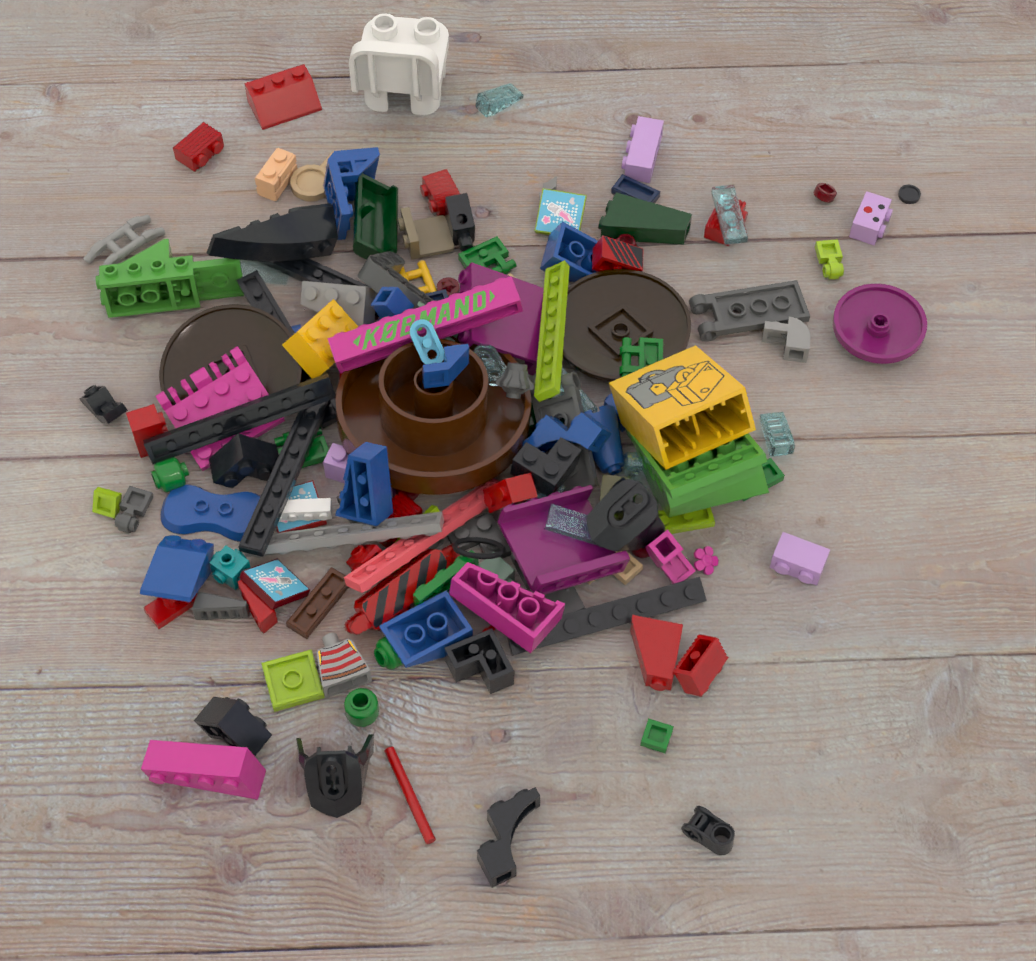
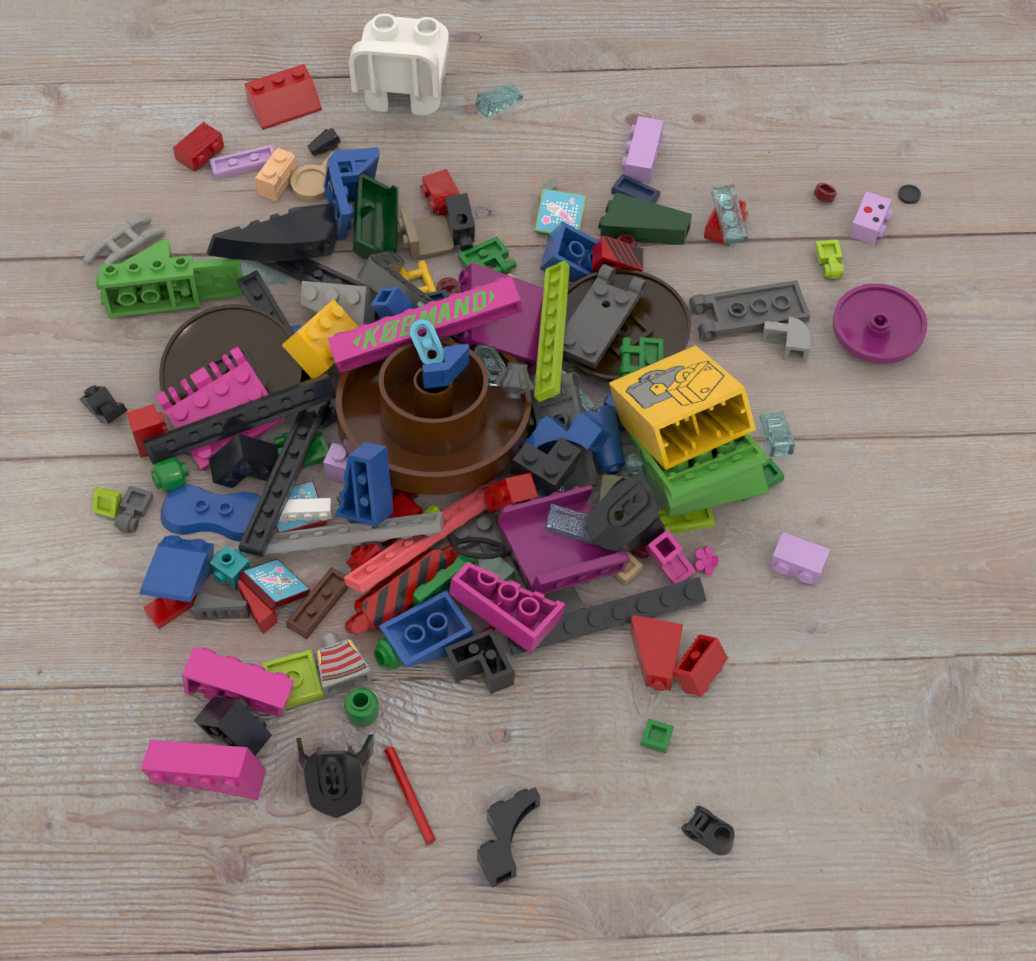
none -> dark pink wedge [182,647,294,717]
none -> lavender tile [209,144,275,180]
none -> black cone [307,128,341,157]
none -> dark grey hinge [563,264,647,369]

